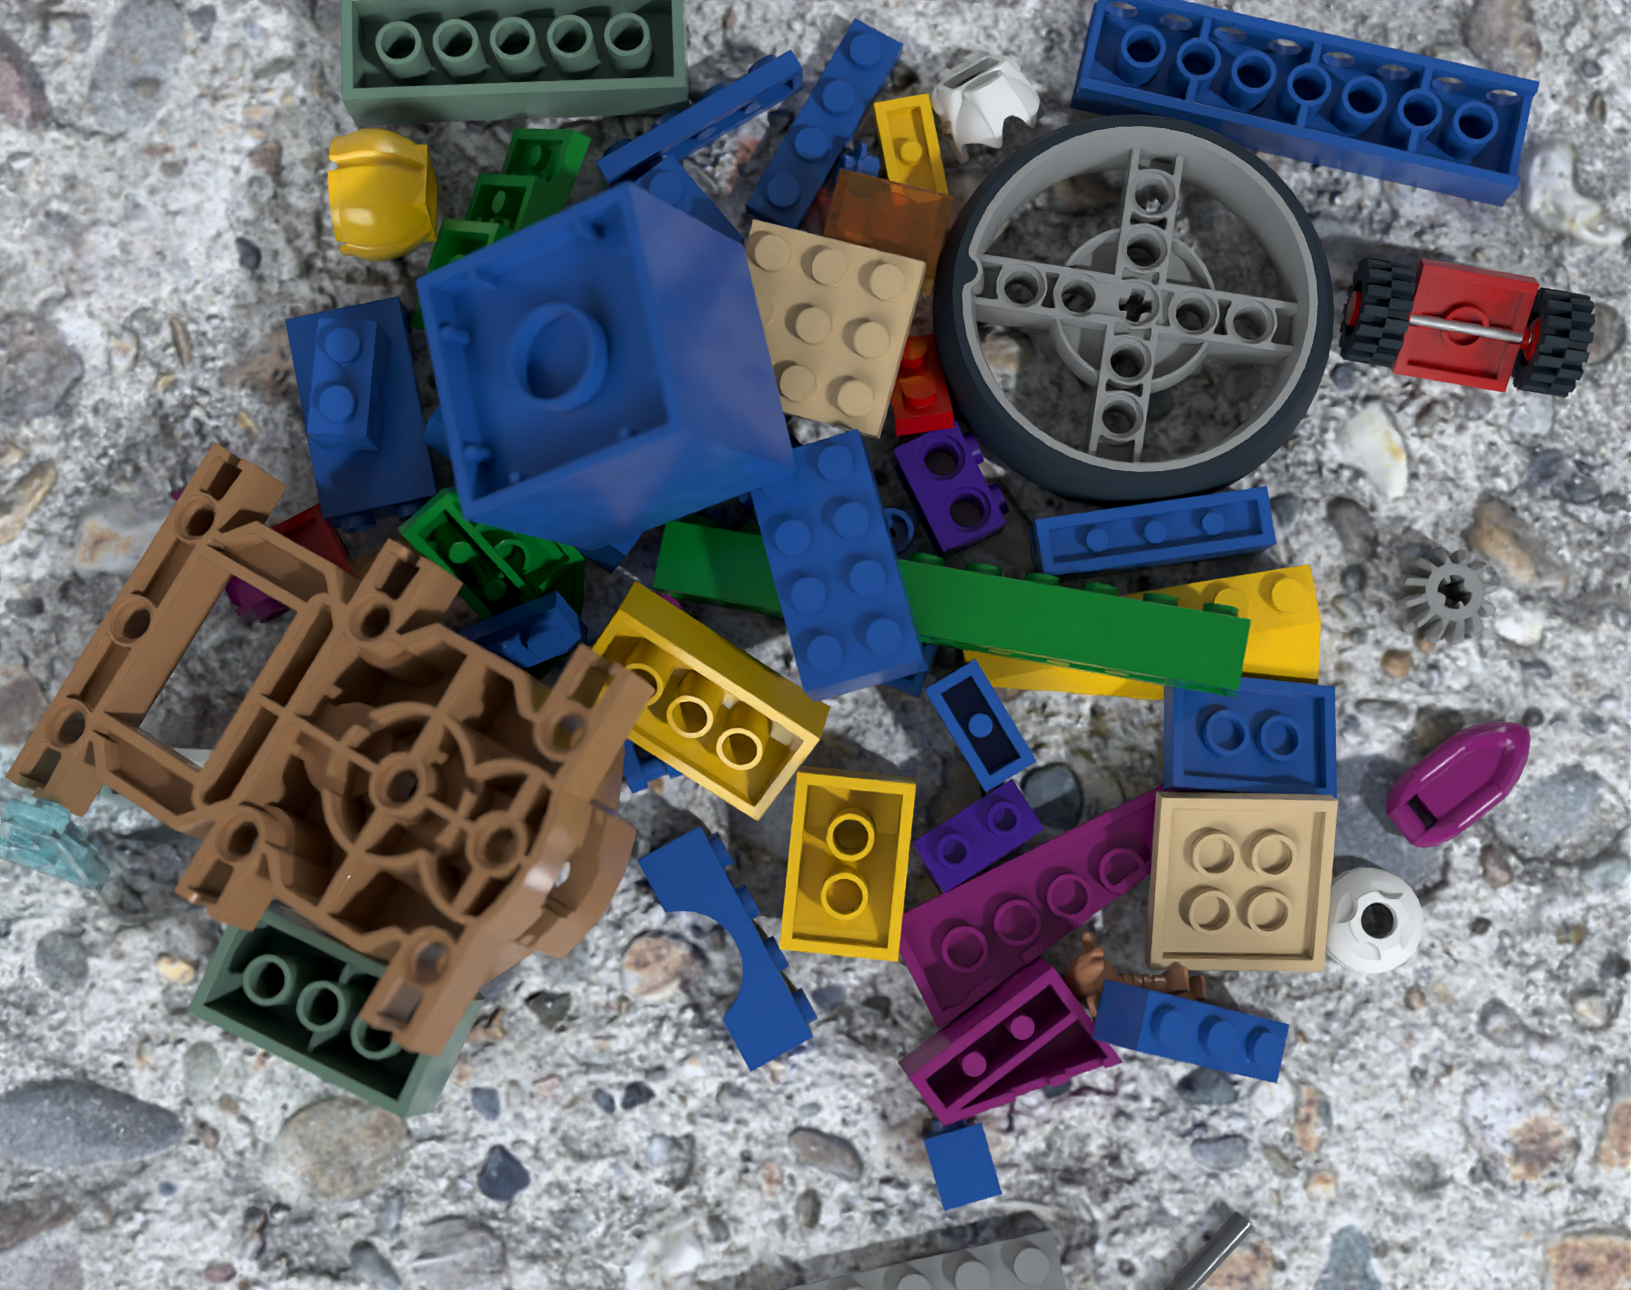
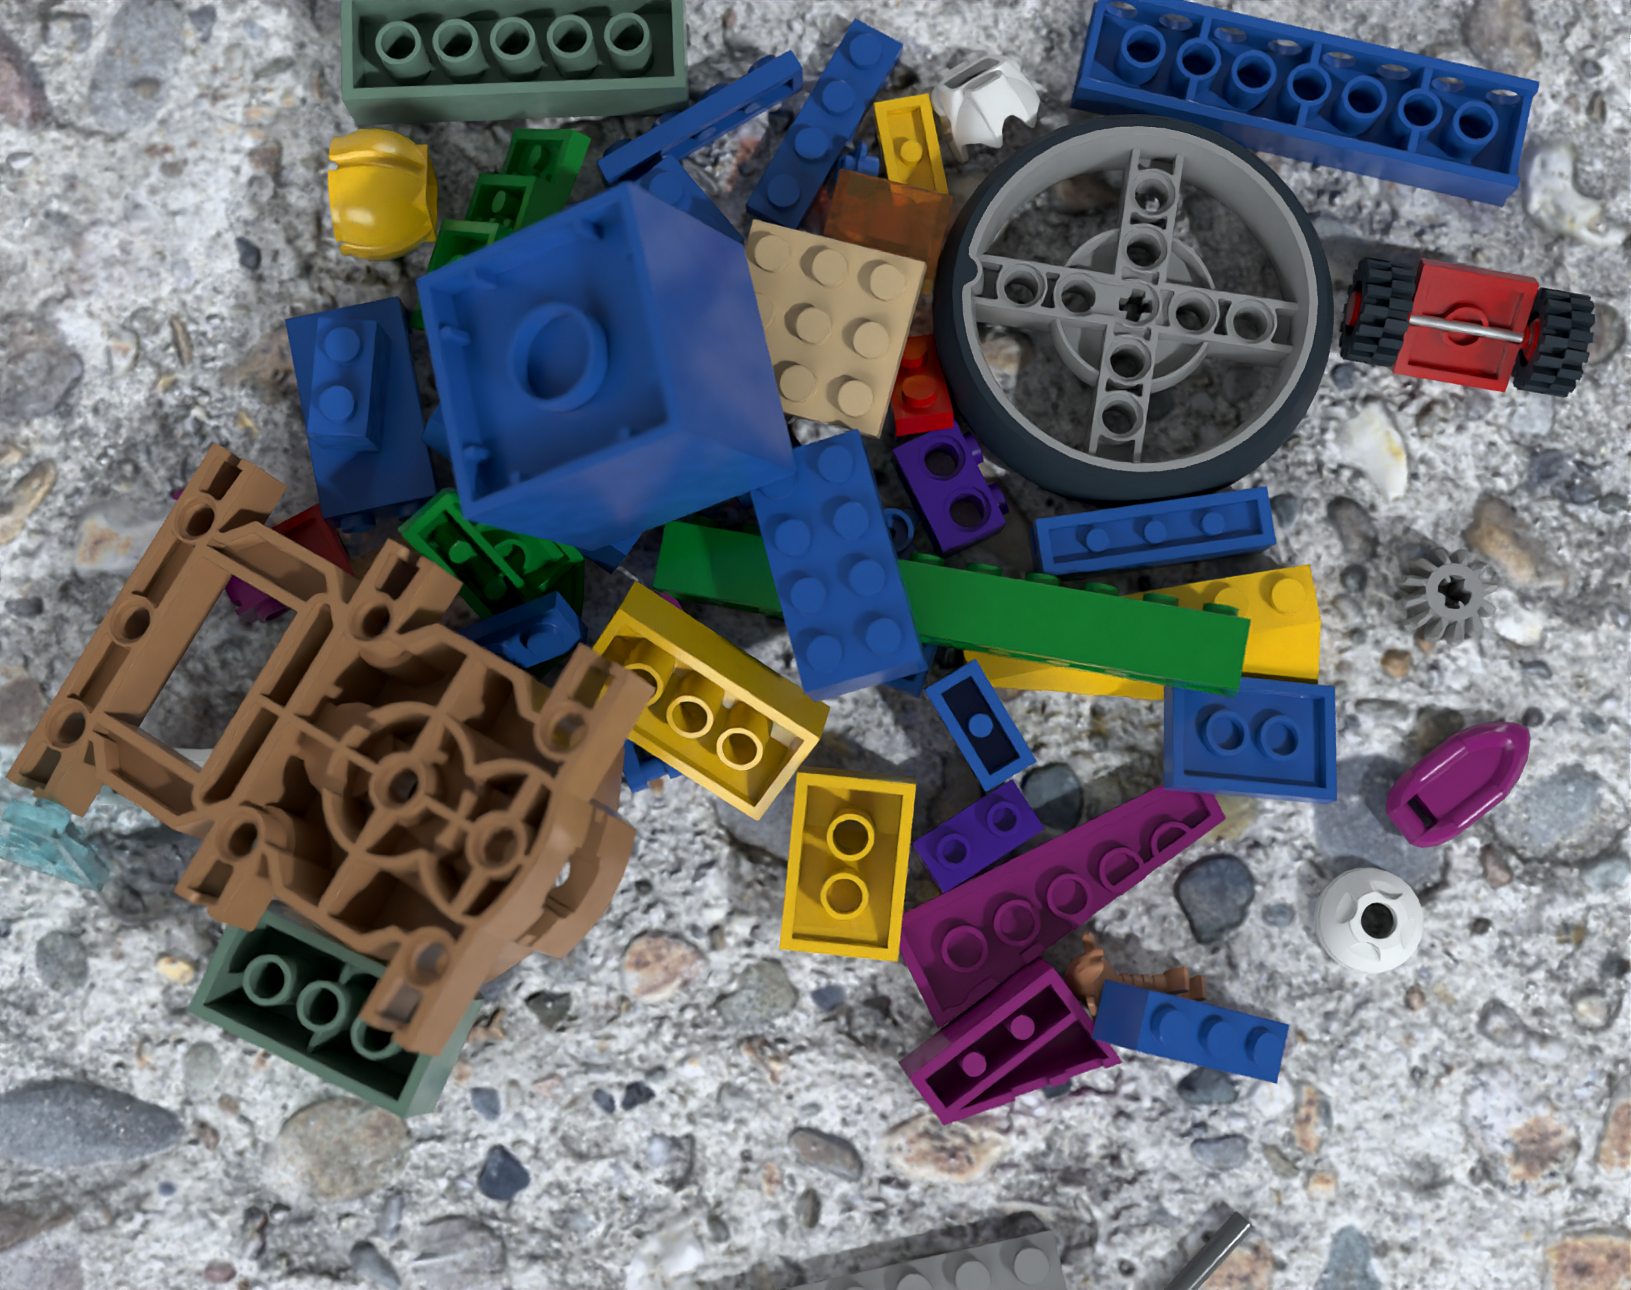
blue arch [637,826,818,1072] -> none
blue brick [921,1117,1002,1211] -> none
tan plate [1145,792,1338,972] -> none

